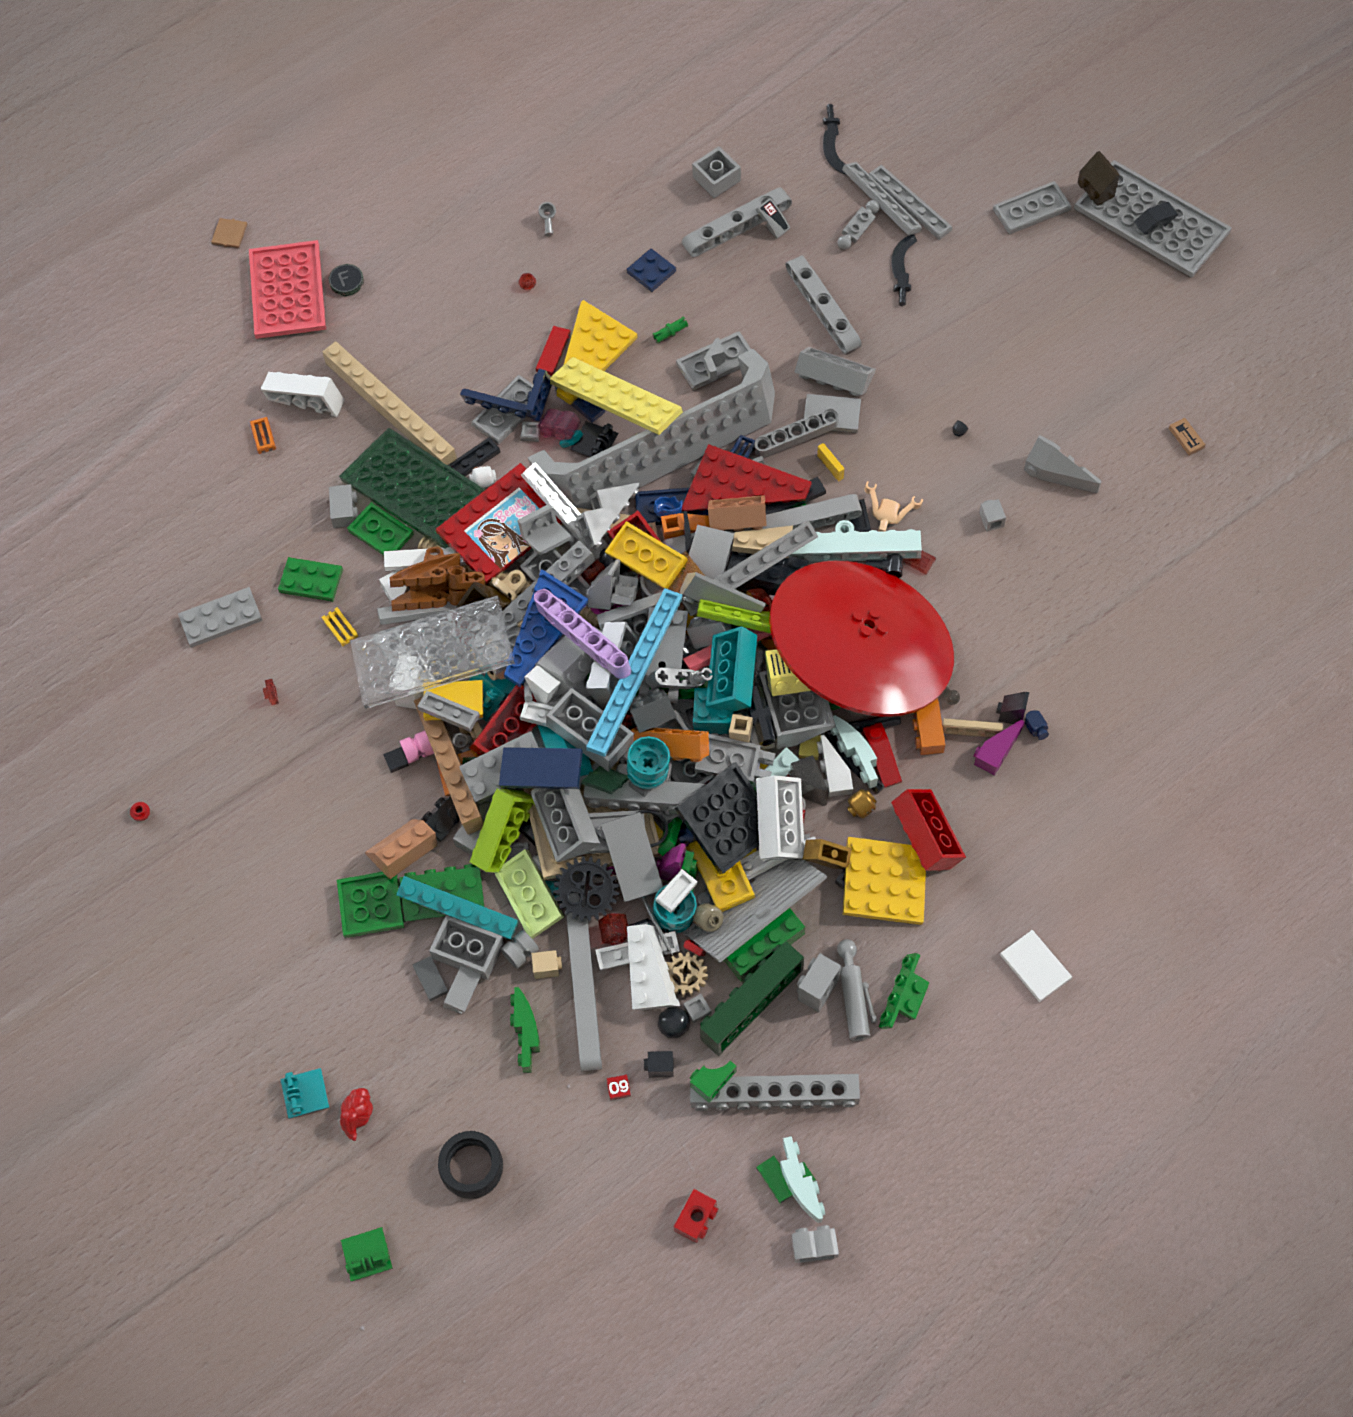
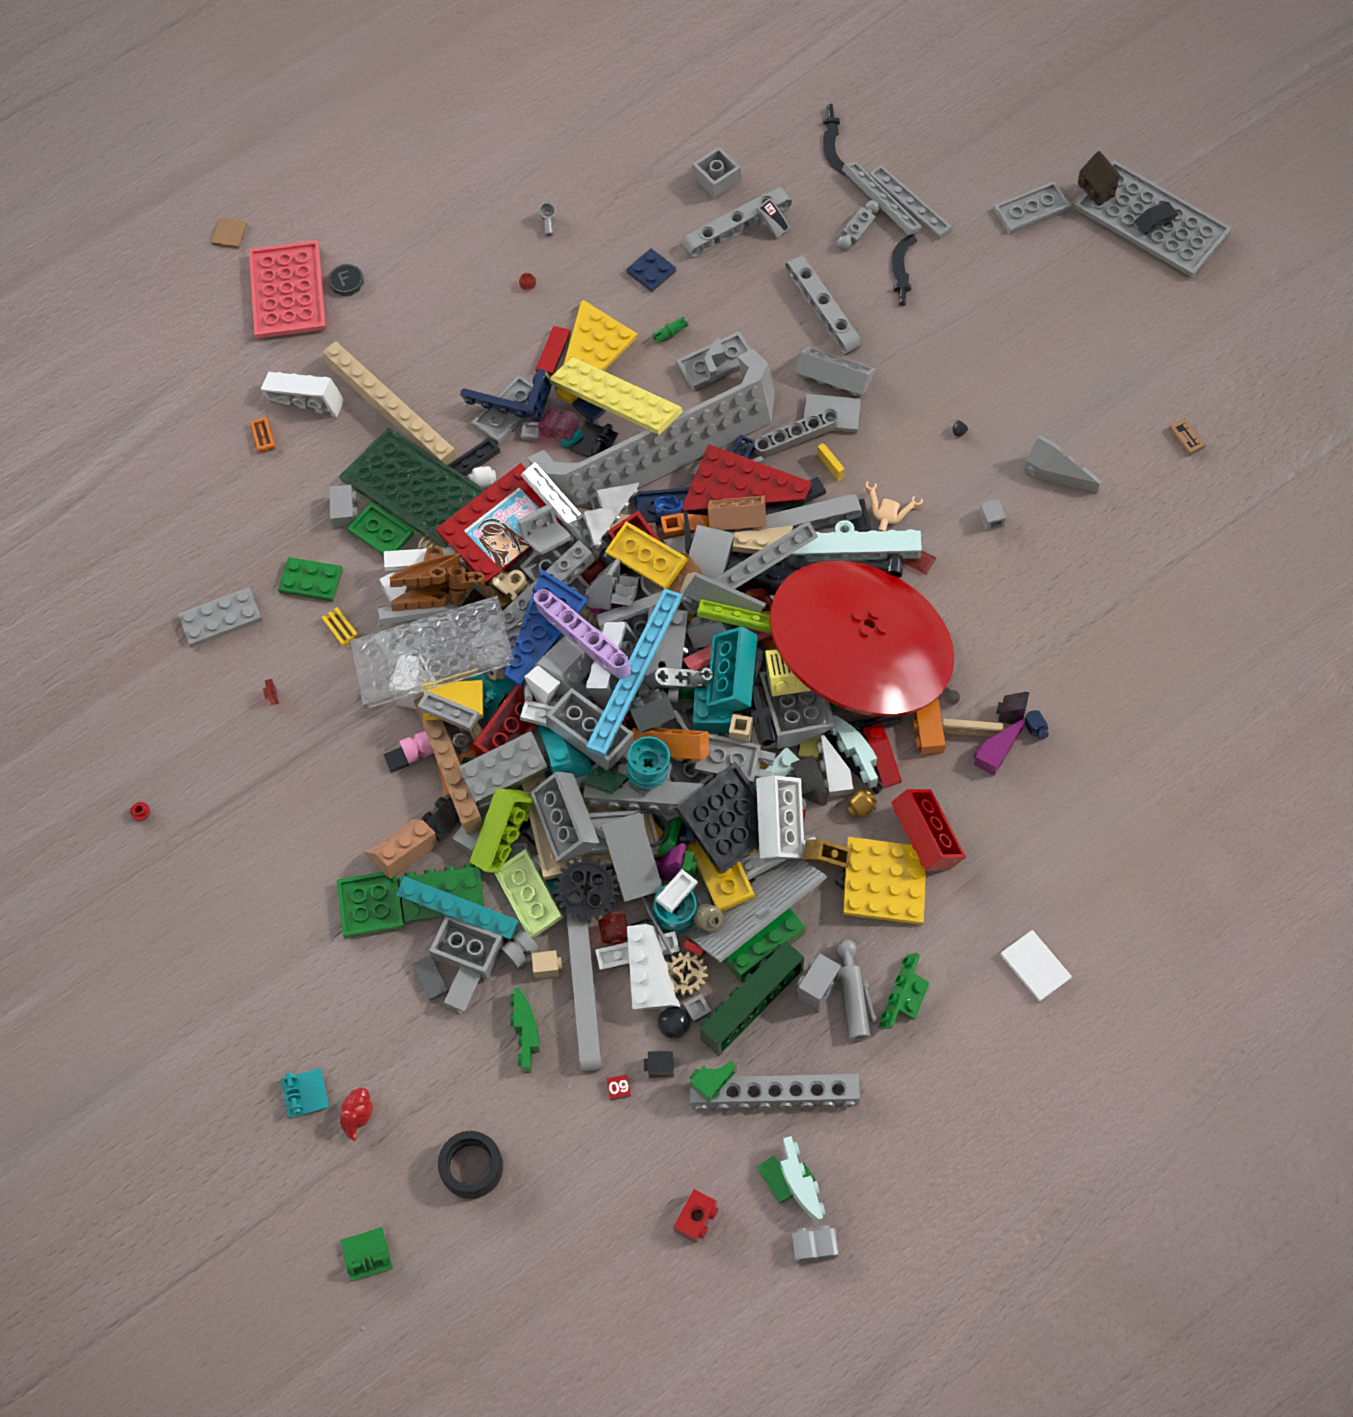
dark blue tile [499,747,583,789] -> none

